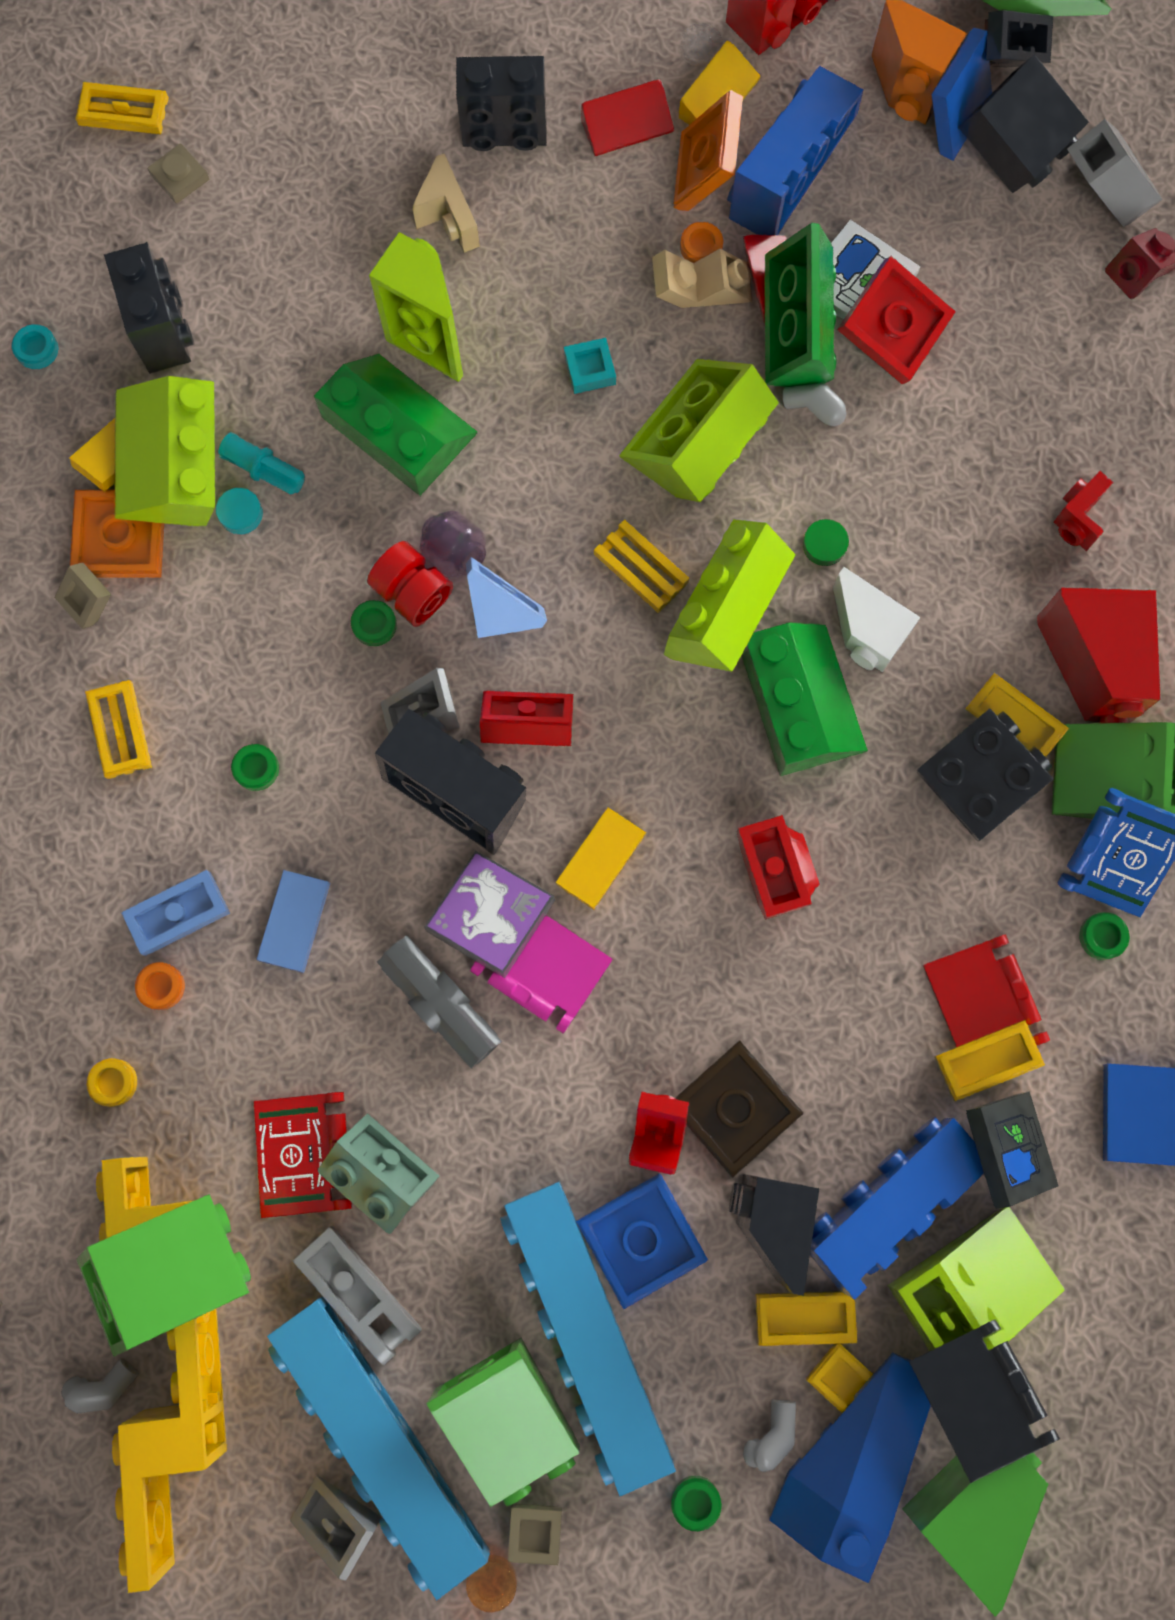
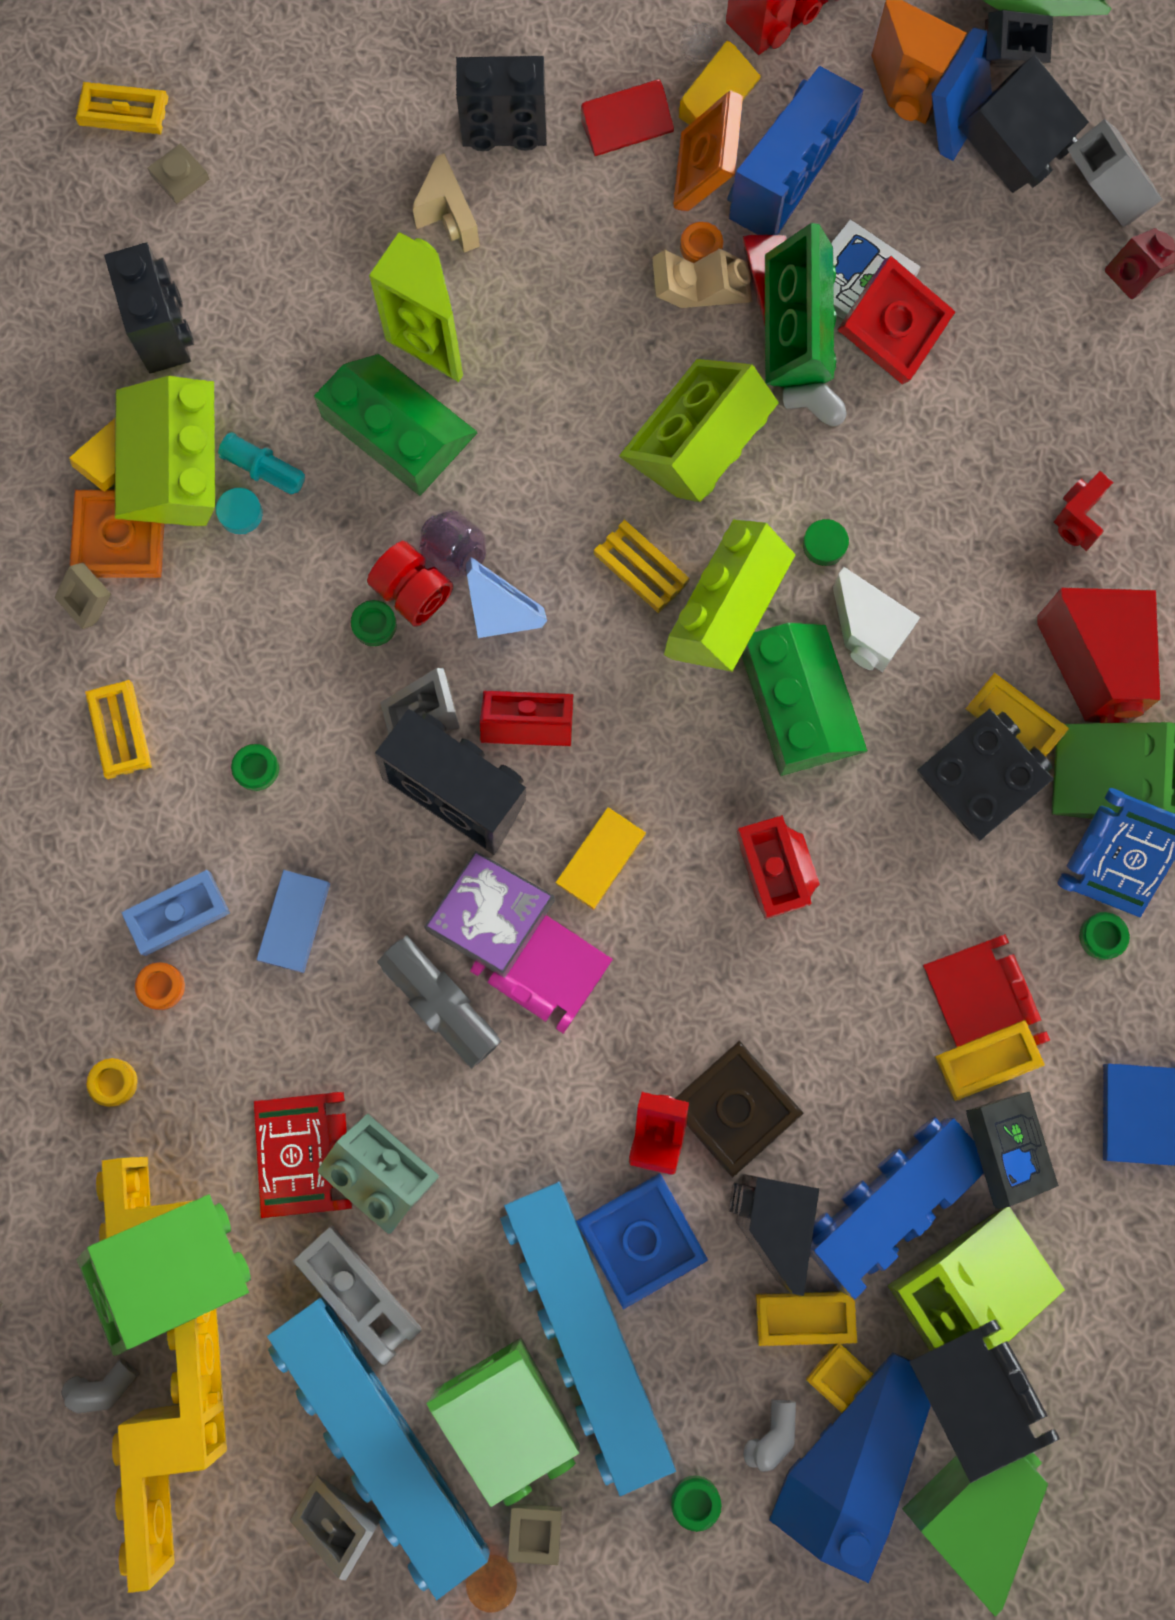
teal tile [12,324,59,370] -> none
teal plate [564,337,617,394] -> none

